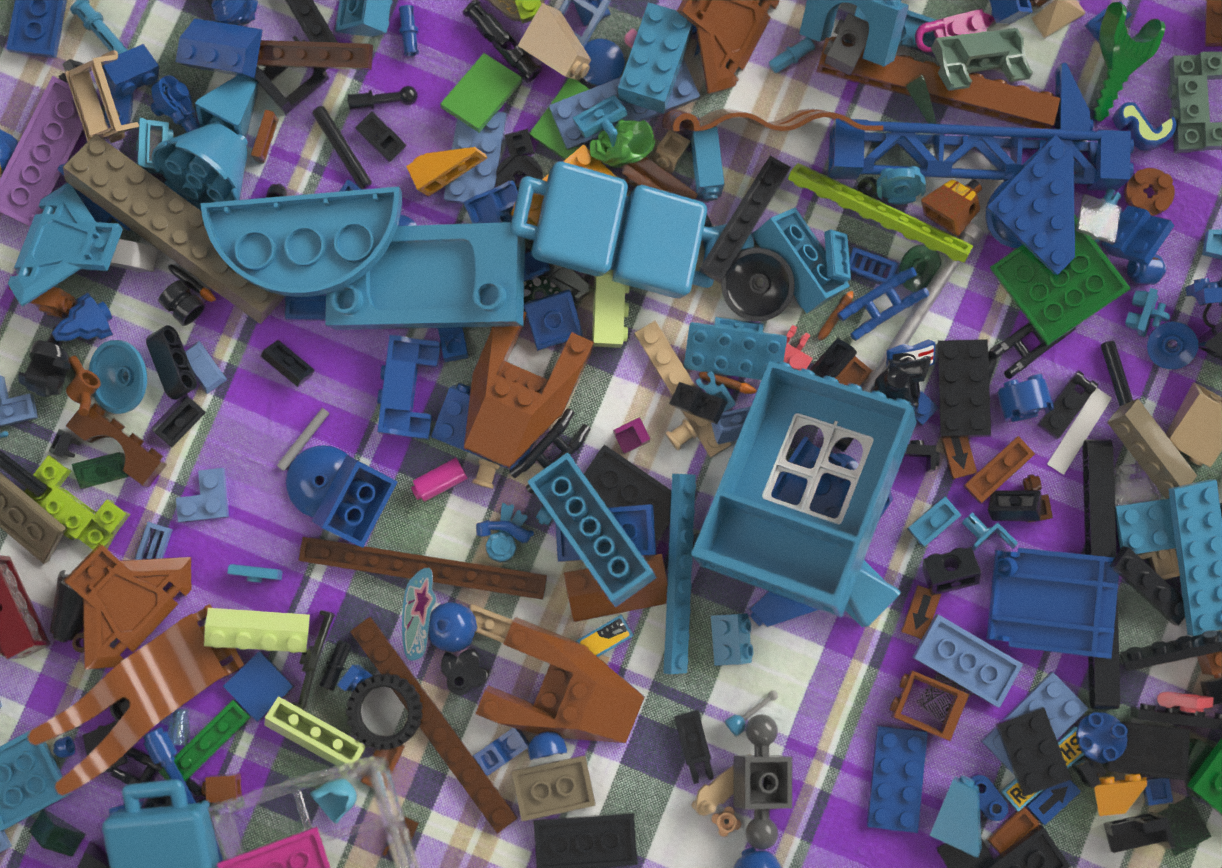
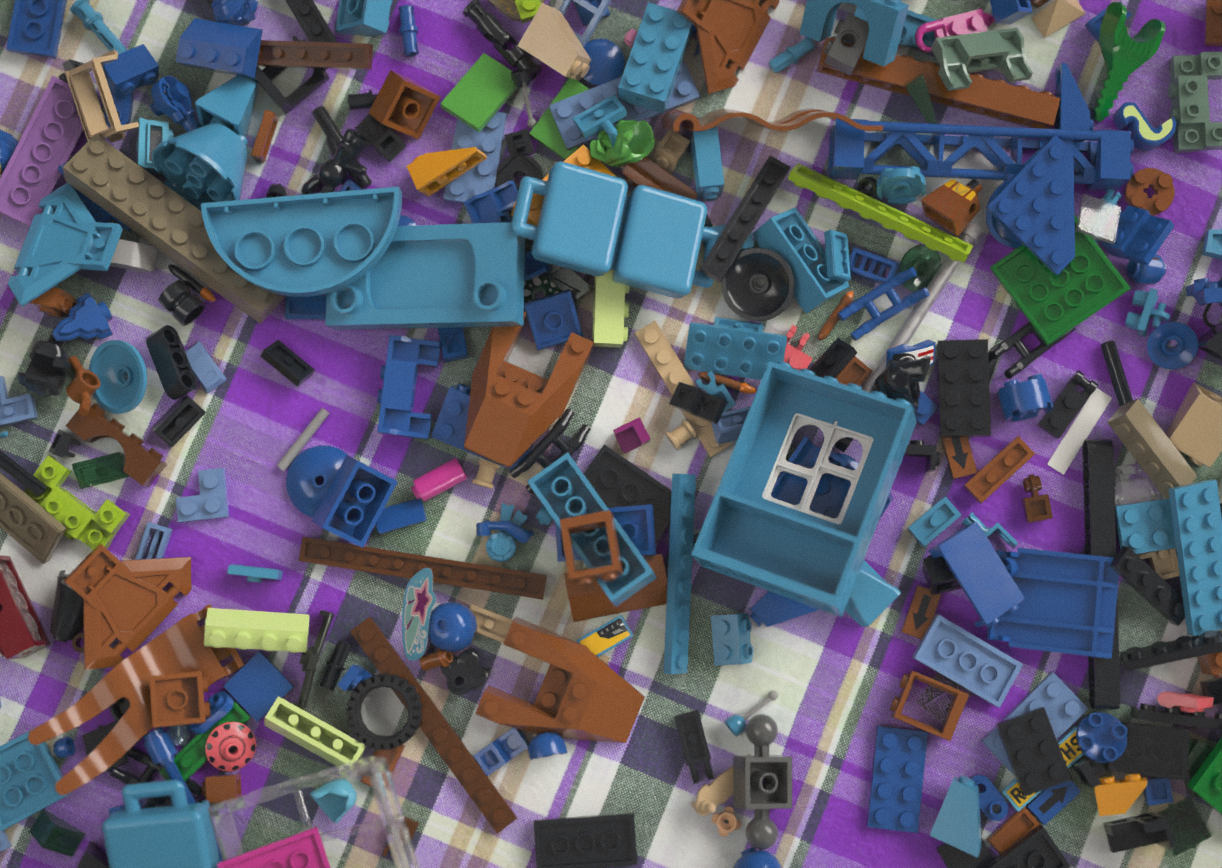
dark tan plate [512,755,596,821] -> none
black slope [988,490,1041,521] -> none
none -> dark orange plate [150,671,210,728]
none -> blue plate [187,692,234,735]
none -> coral dish [205,722,256,771]
none -> black animal [301,128,372,195]
none -> dark orange slope [369,70,441,139]
none -> blue slope [376,498,428,535]
none -> dark orange pin [419,649,453,671]
none -> hinge [511,69,537,128]
none -> dark orange window [560,510,623,586]
none -> blue panel [929,522,1025,628]

